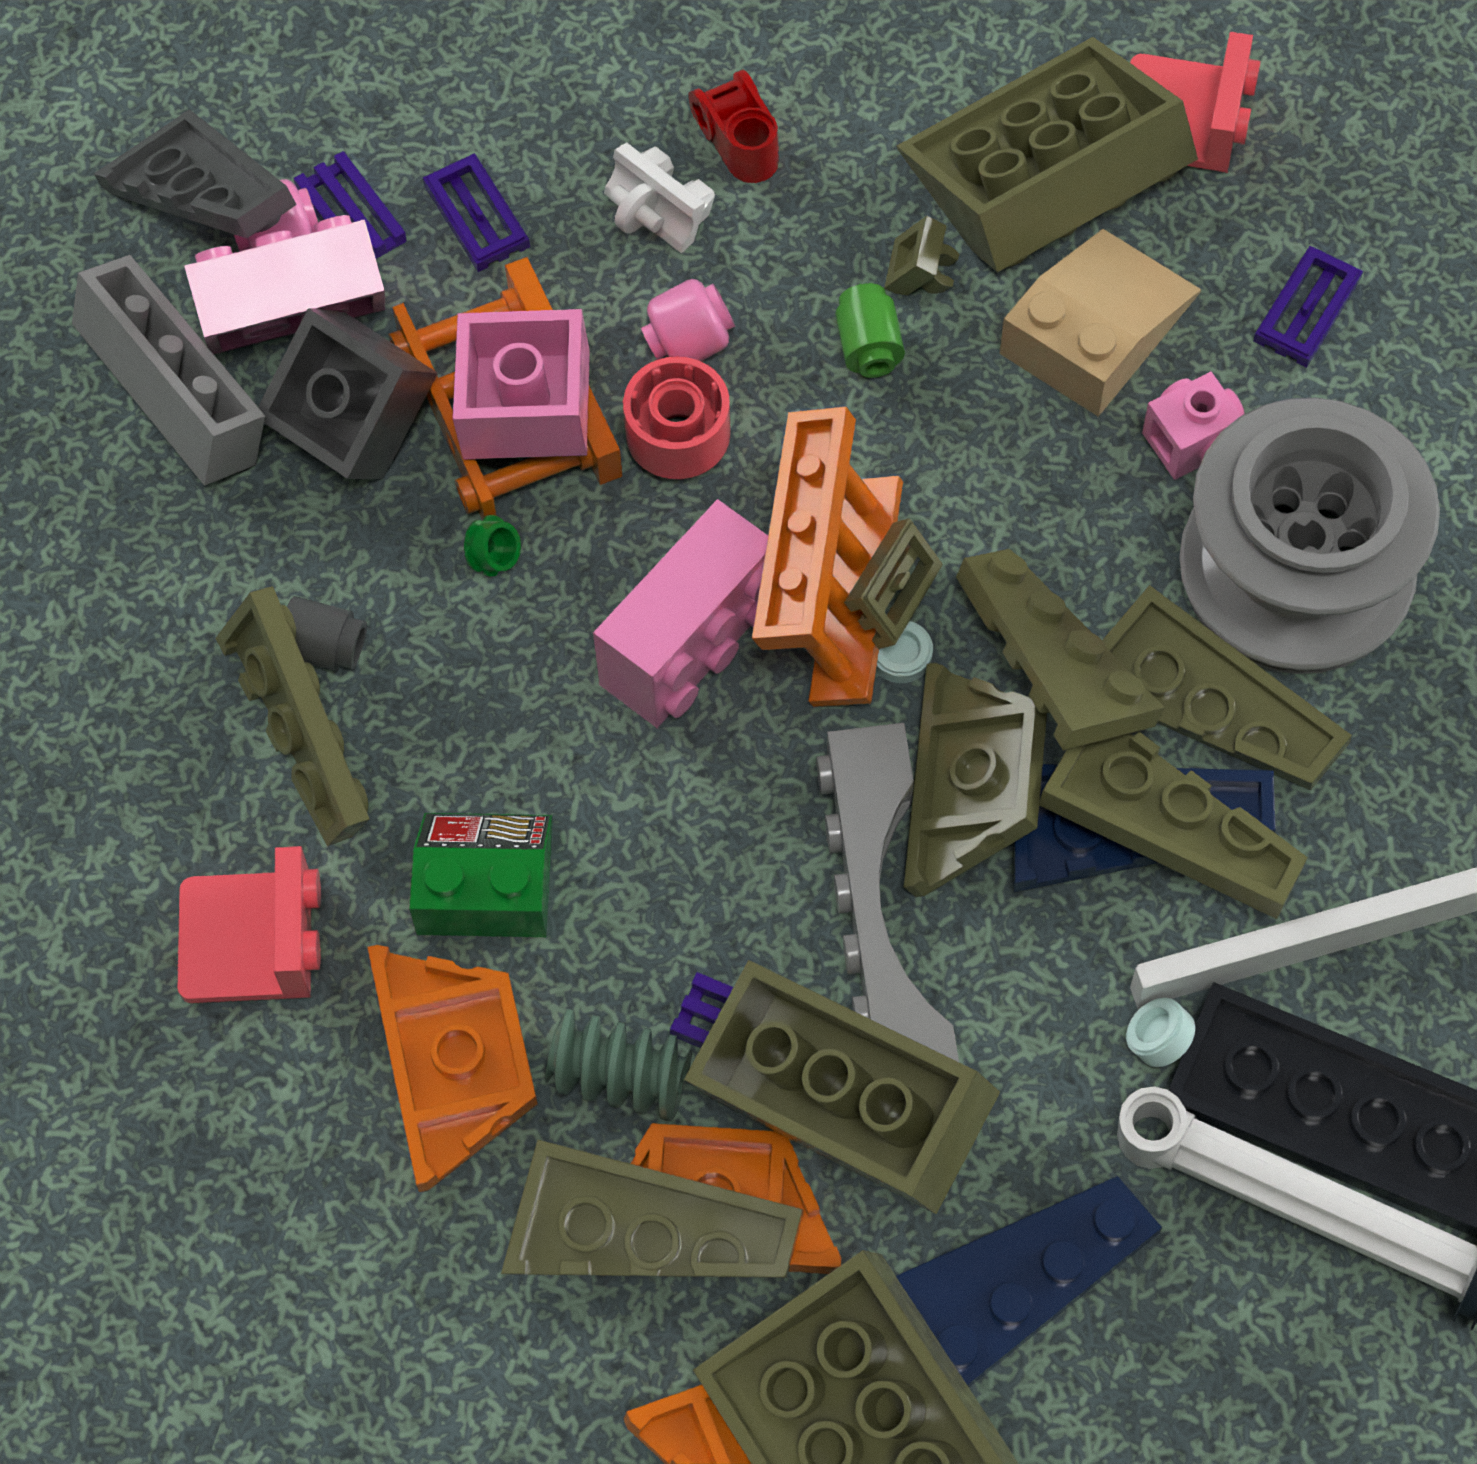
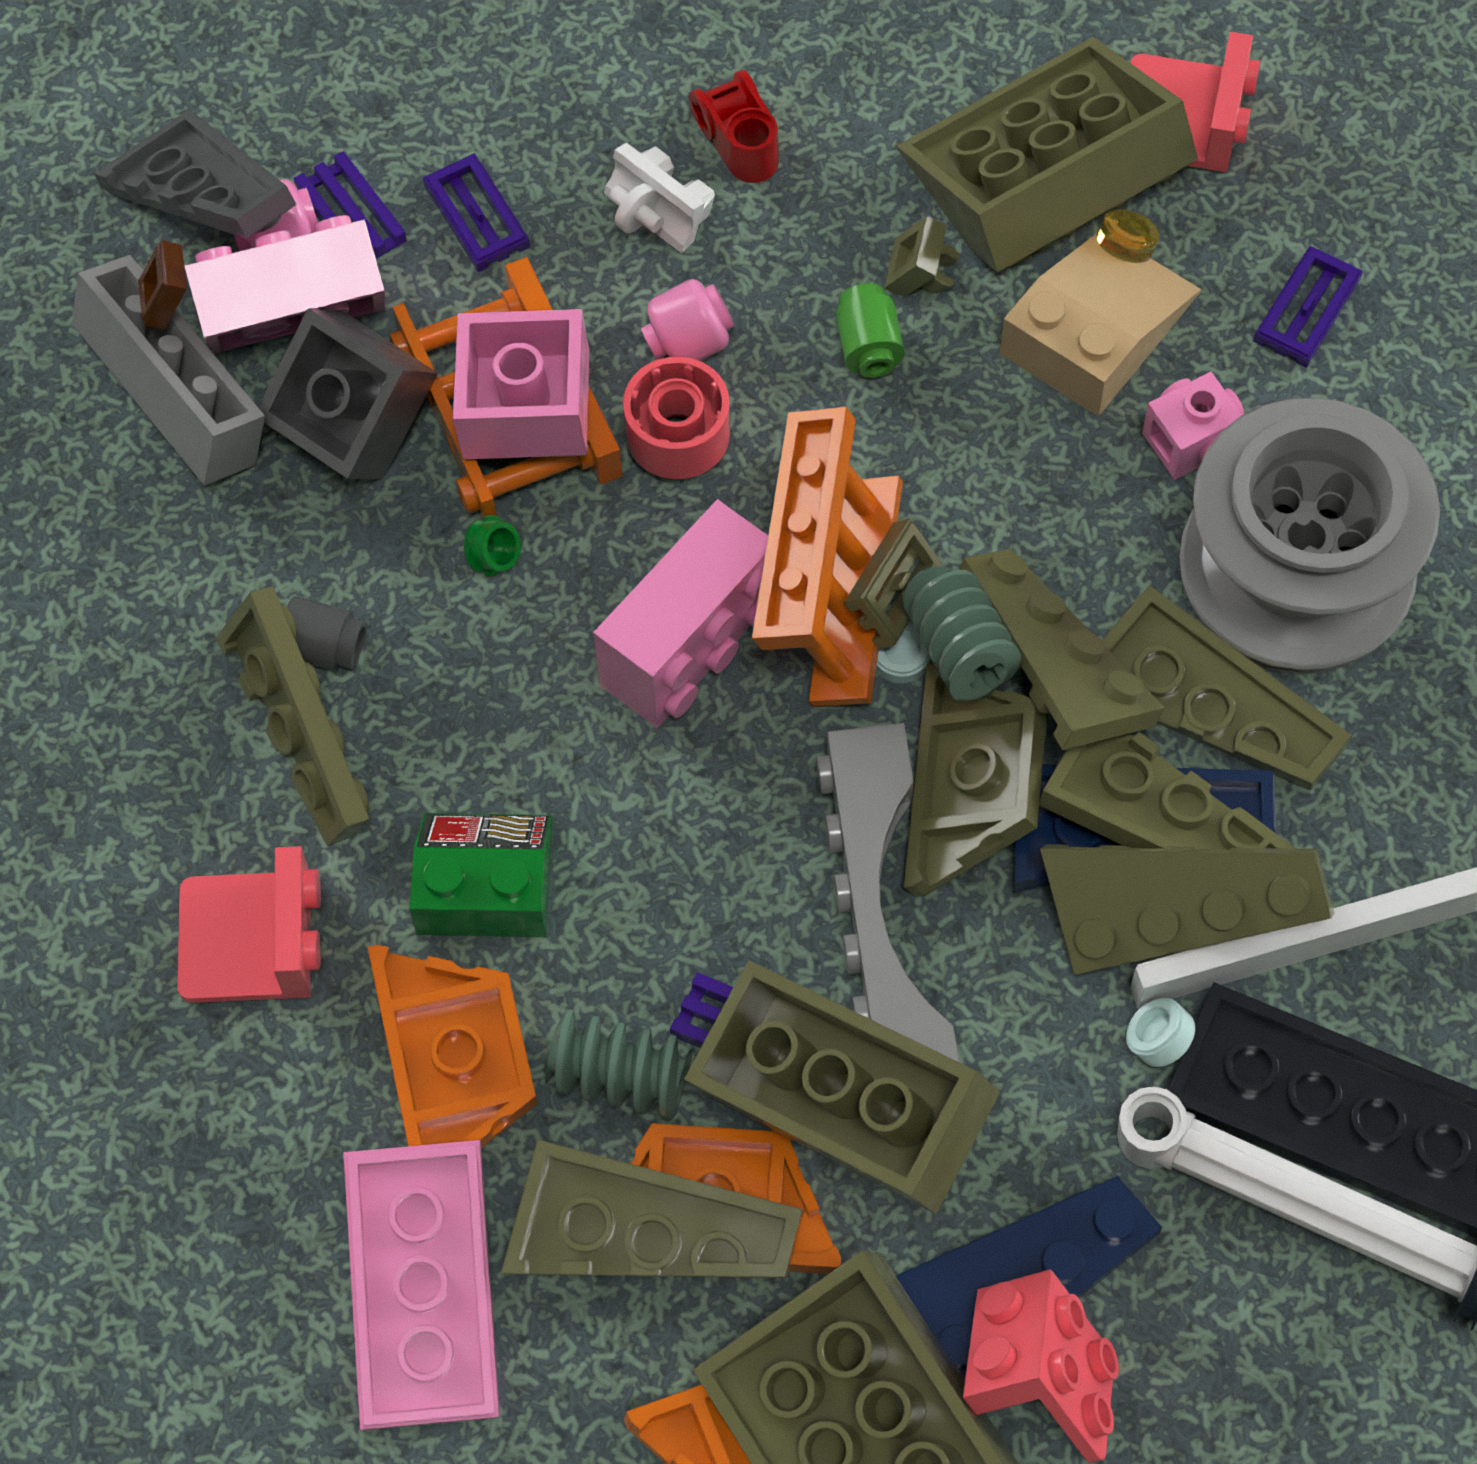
none -> reddish brown tile [138,240,187,330]
none -> bright pink tile [343,1140,500,1430]
none -> sand green piece [902,566,1022,702]
none -> coral bracket [963,1269,1119,1463]
none -> olive wing [1040,844,1334,975]
none -> clear yellow tile [1097,209,1160,263]

